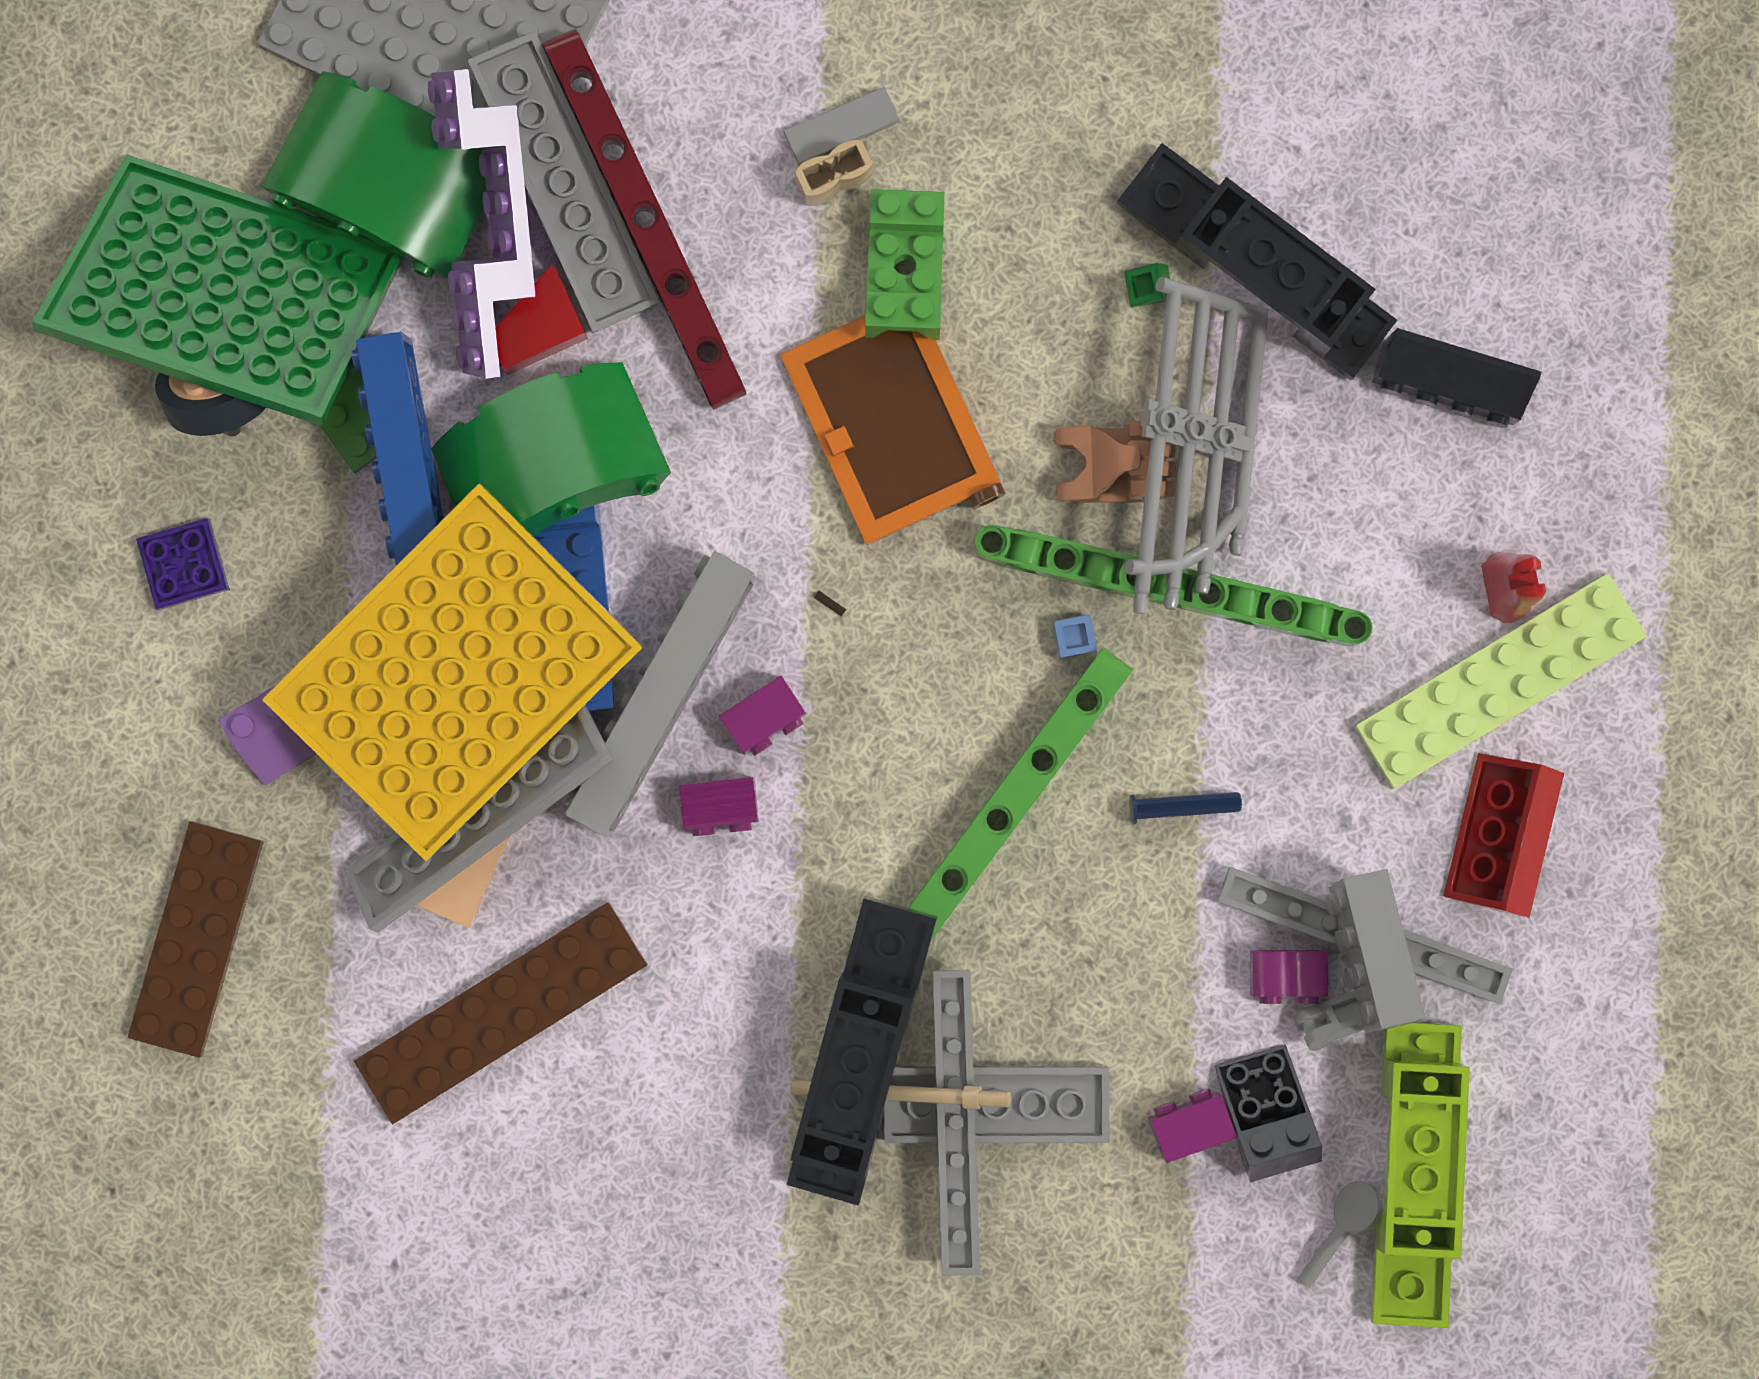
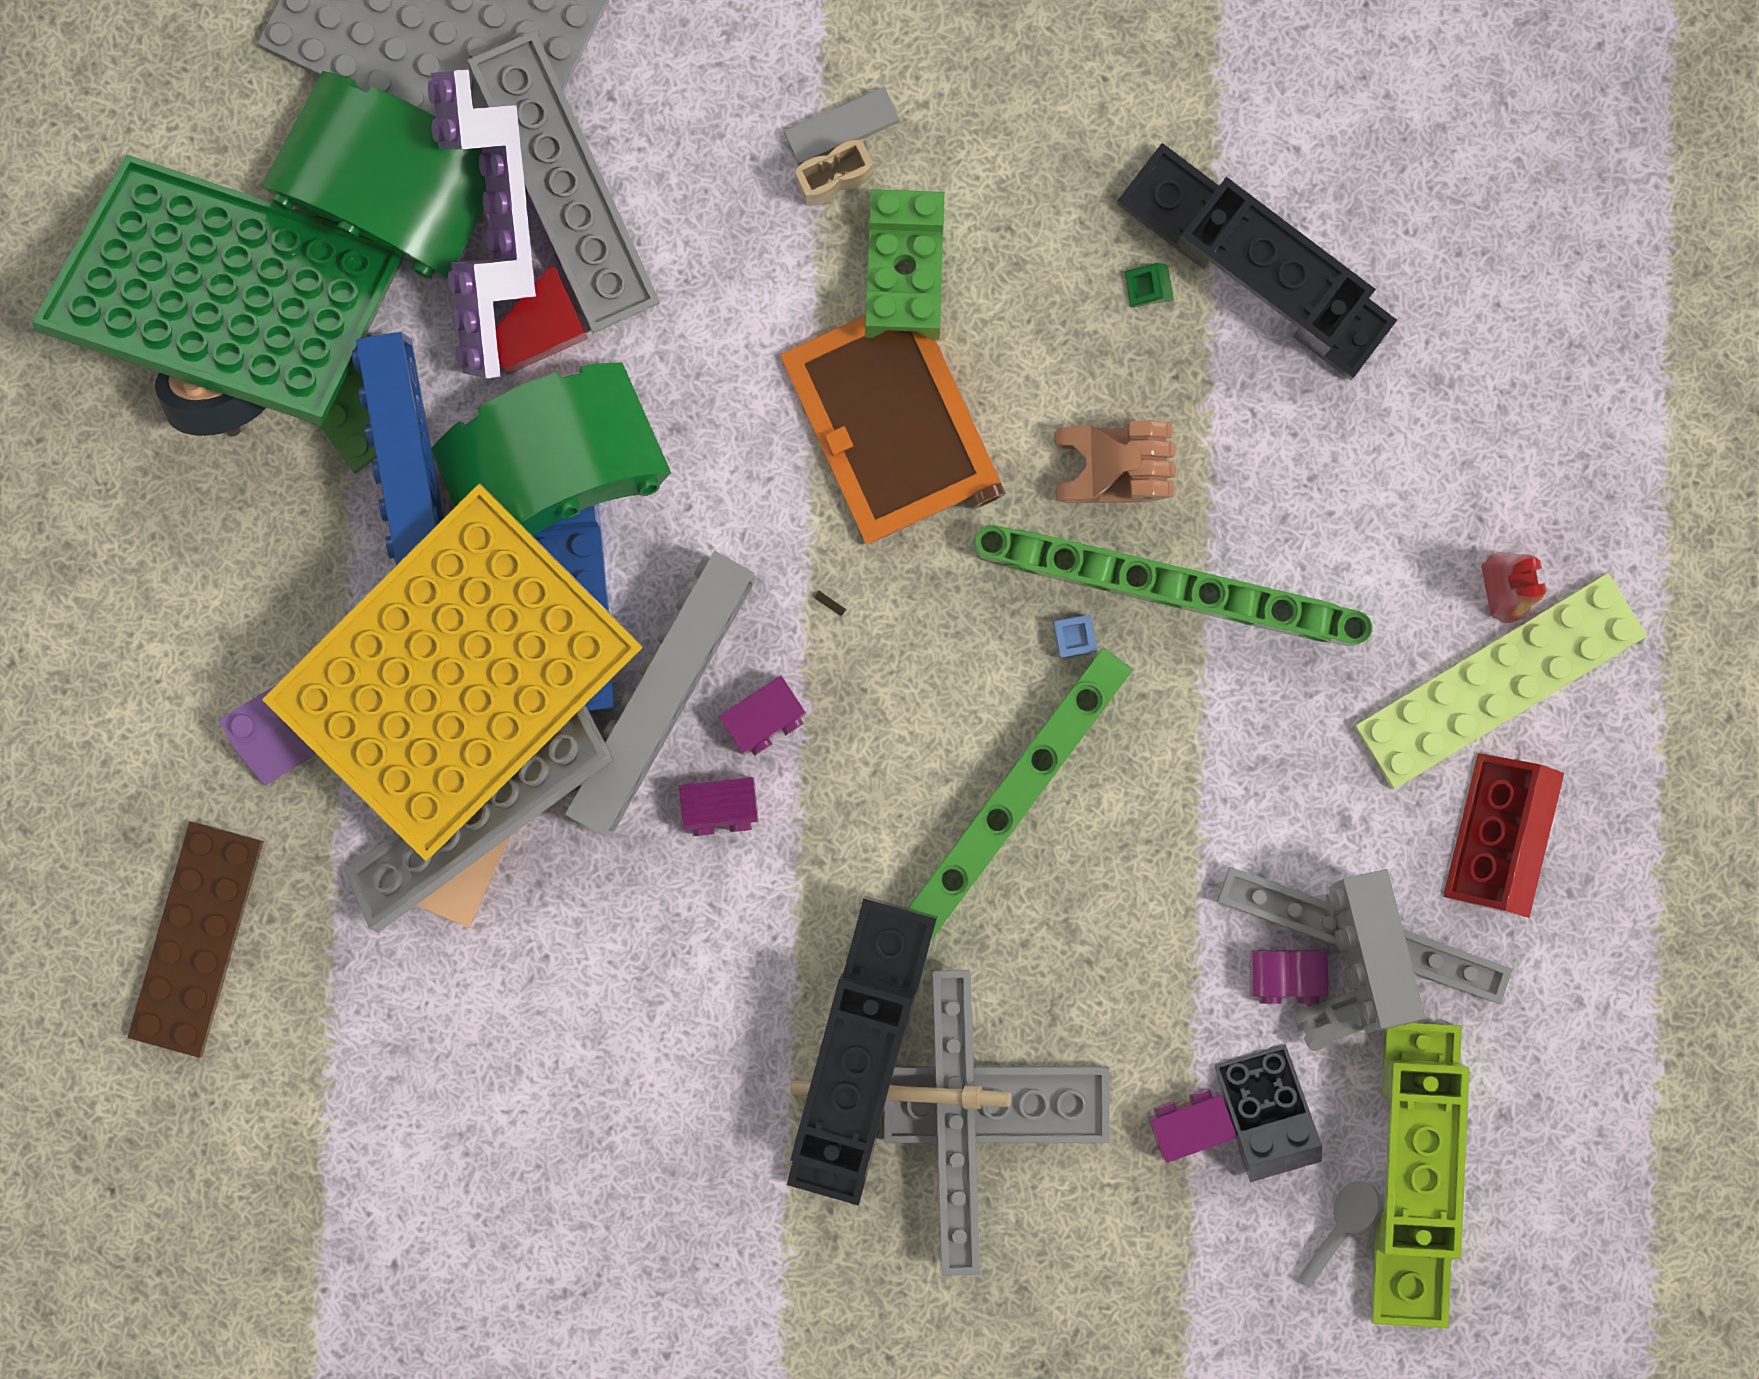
dark purple tile [136,518,230,610] -> none
reddish brown plate [354,902,648,1125] -> none
dark red beam [542,28,747,410] -> none
light grey piece [1125,277,1269,614] -> none
dark blue axle [1129,792,1242,825] -> none
black slope [1372,328,1542,428] -> none

